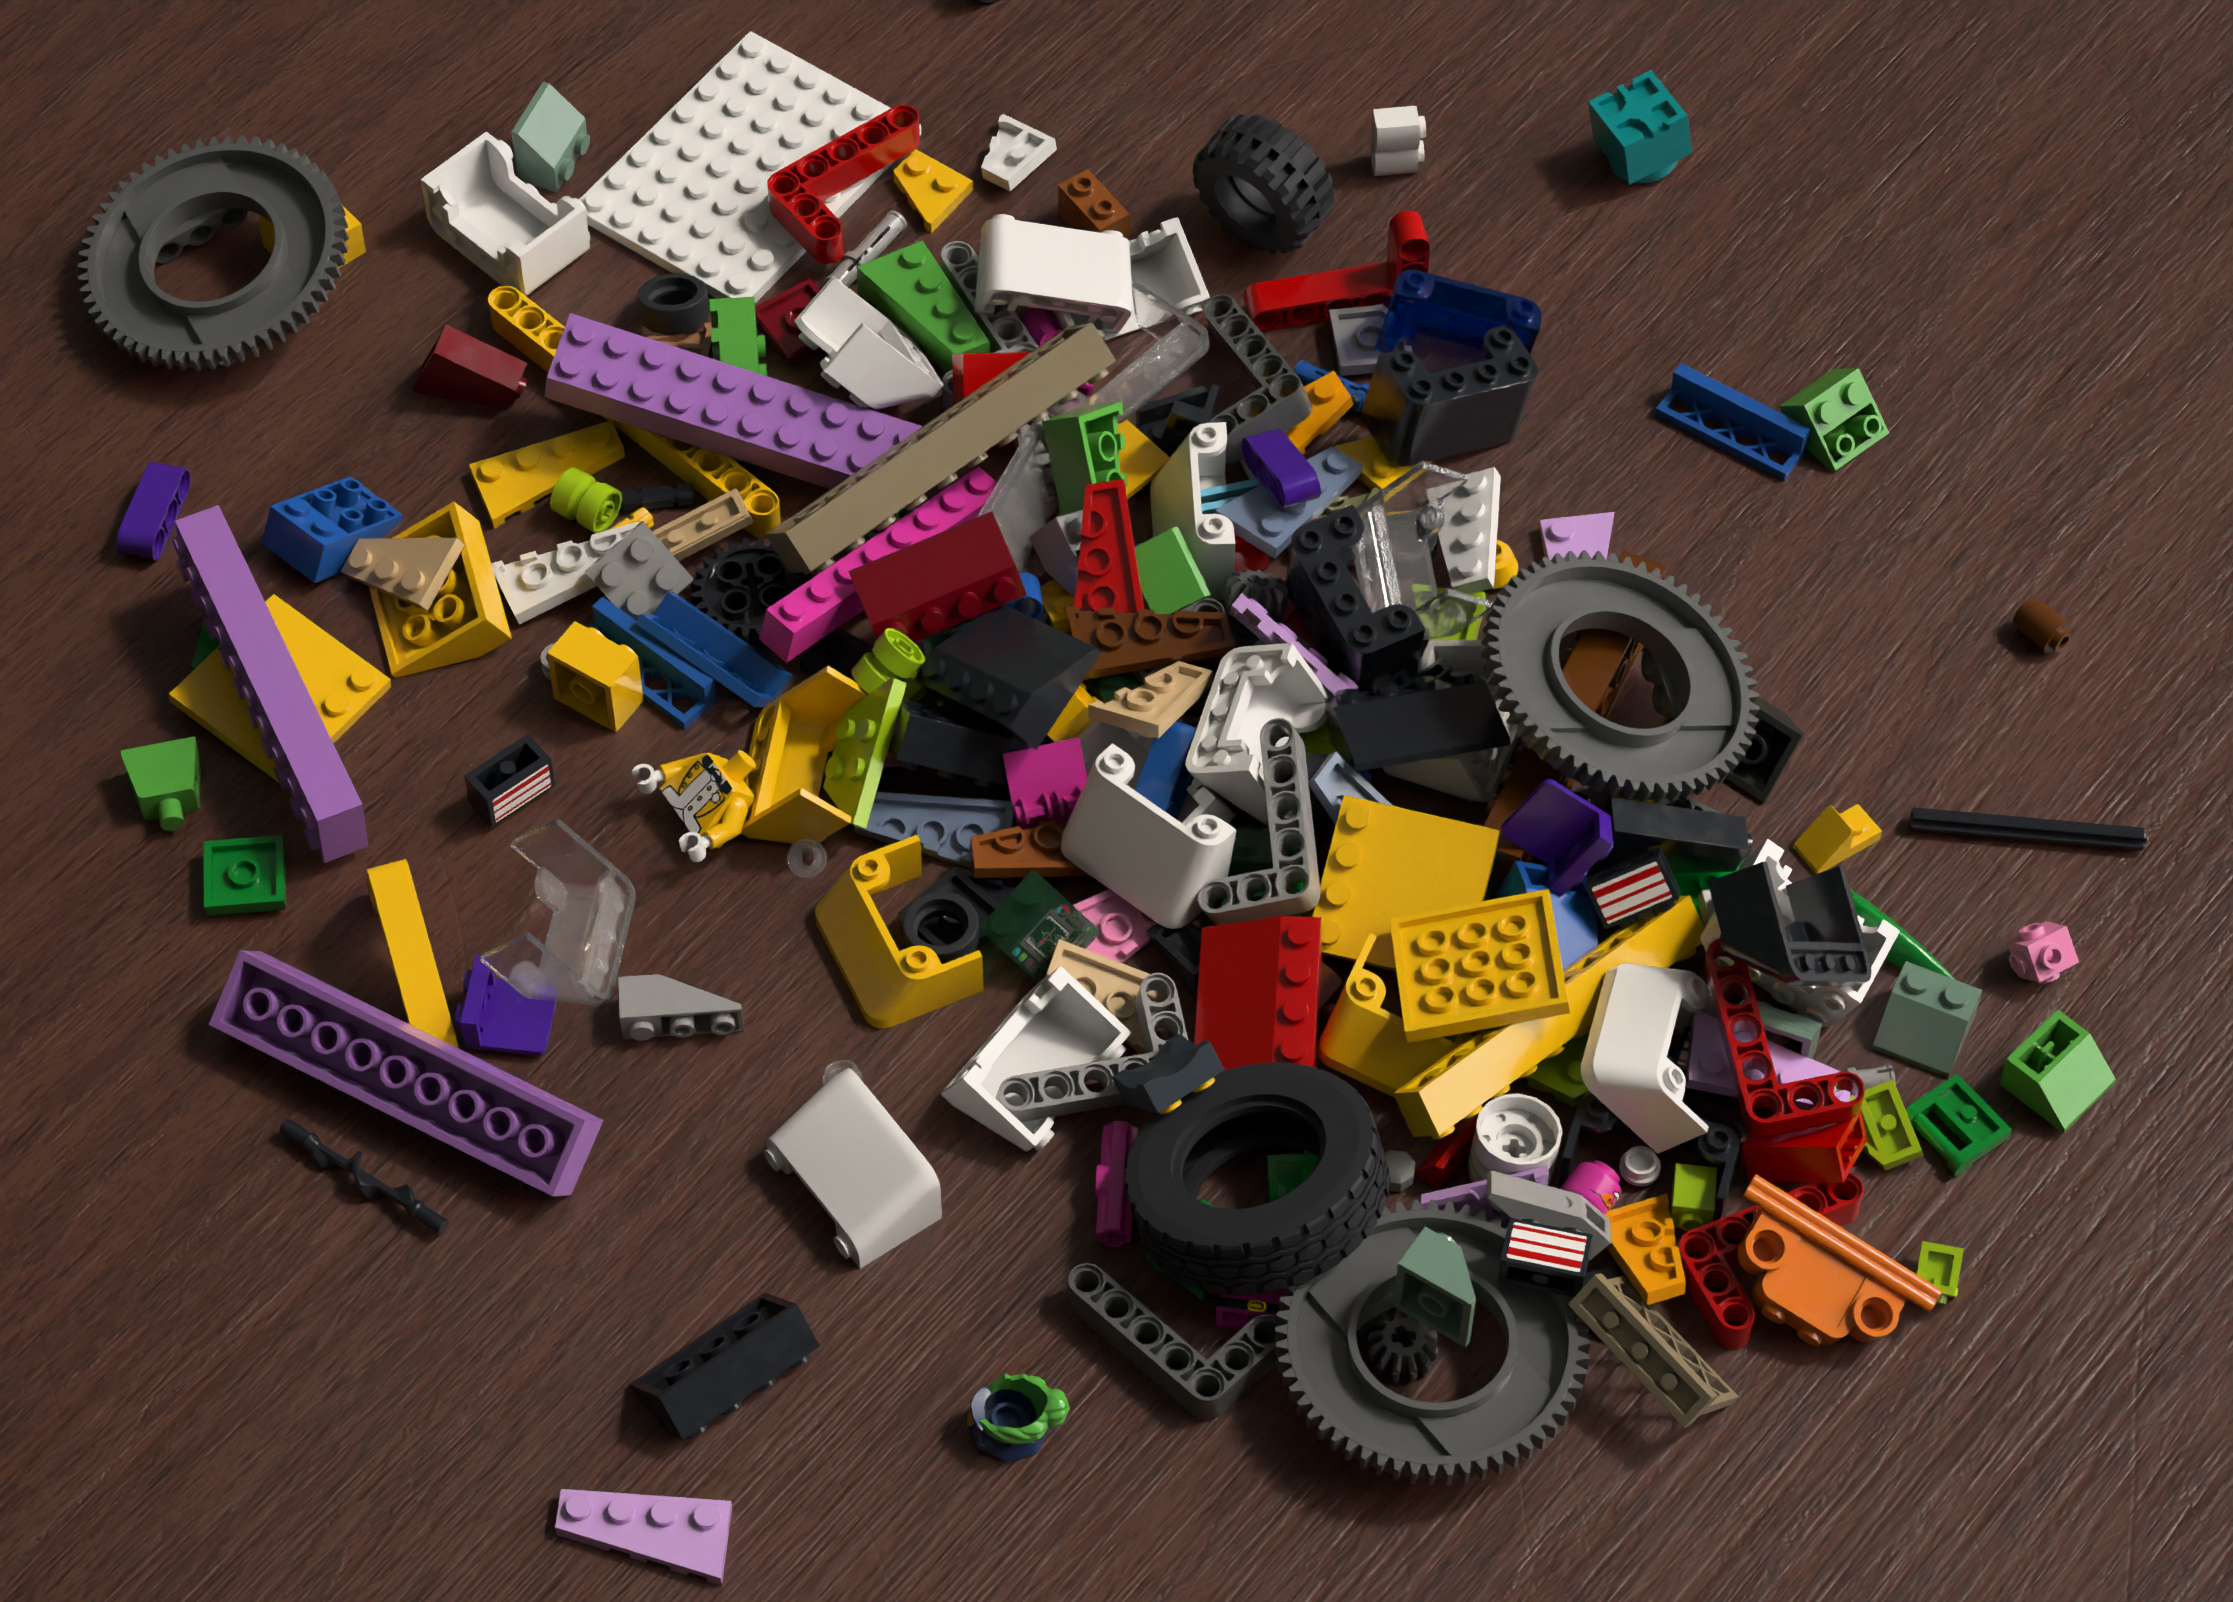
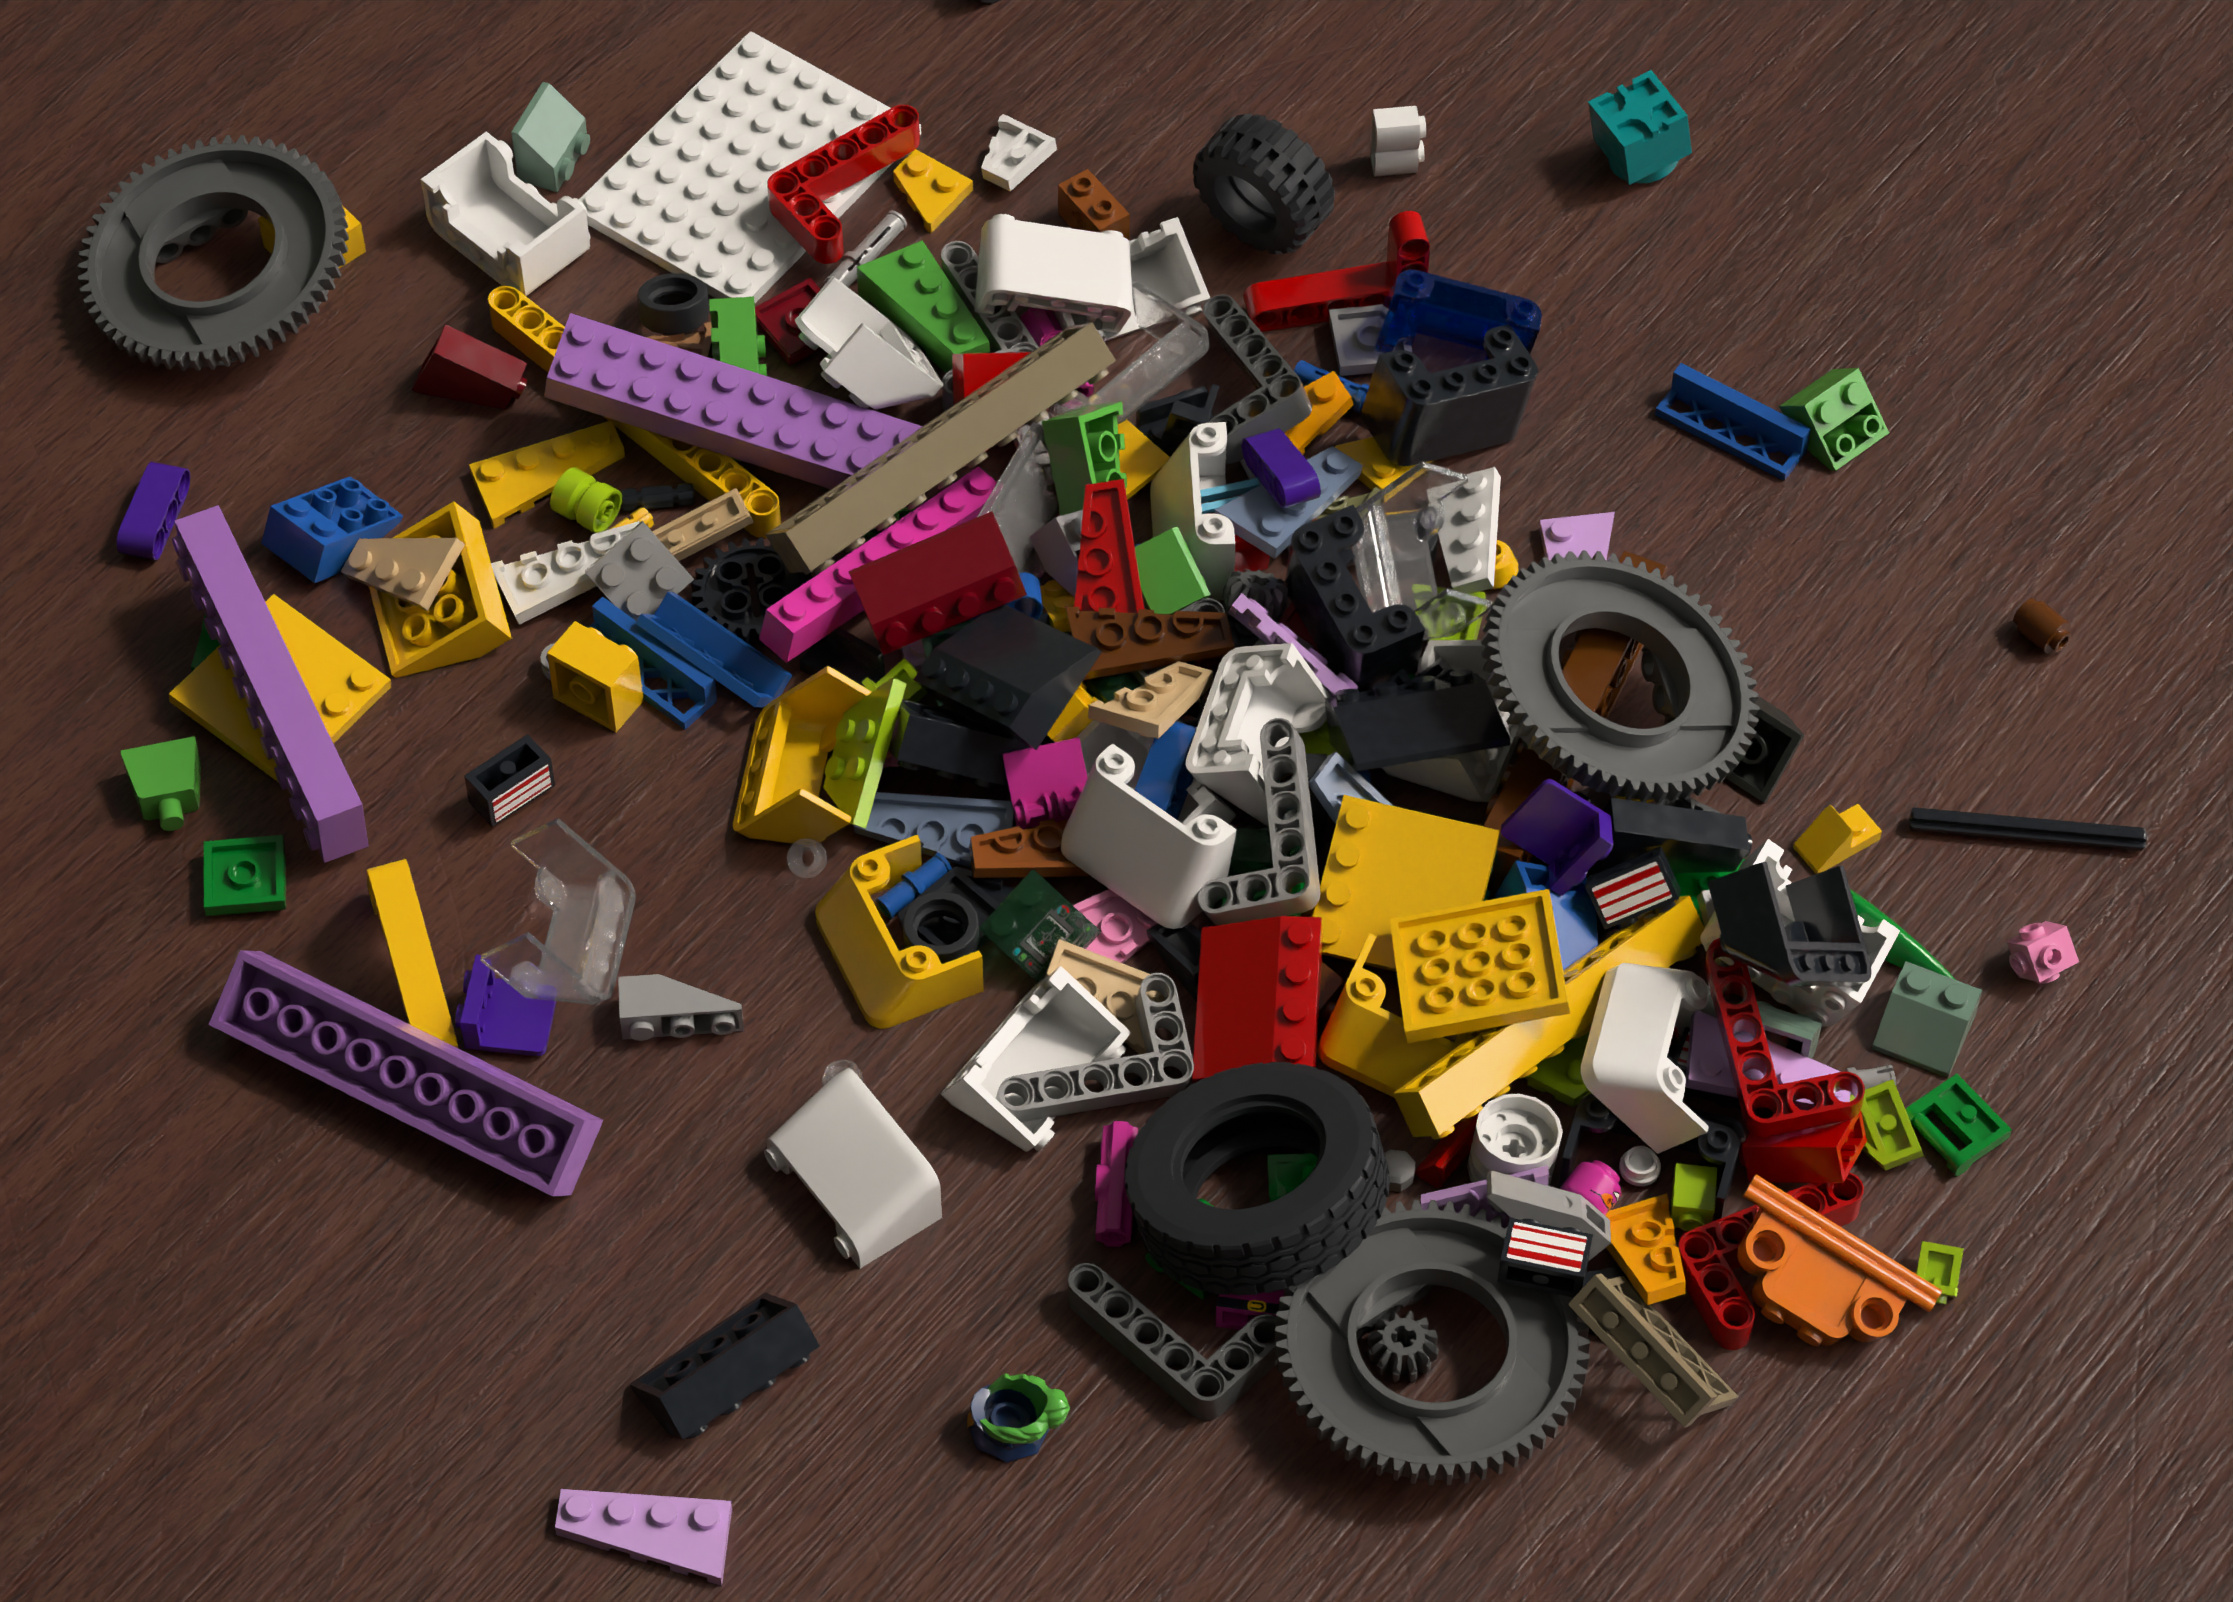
black piece [279,1119,449,1234] -> none
torso [632,750,756,862] -> none
lime wheel [851,628,925,694] -> none
black brick [1111,1034,1225,1114] -> none
sand green slope [1393,1227,1476,1348] -> none
bright green slope [2000,1009,2116,1133] -> none
none -> blue pin [875,852,952,920]

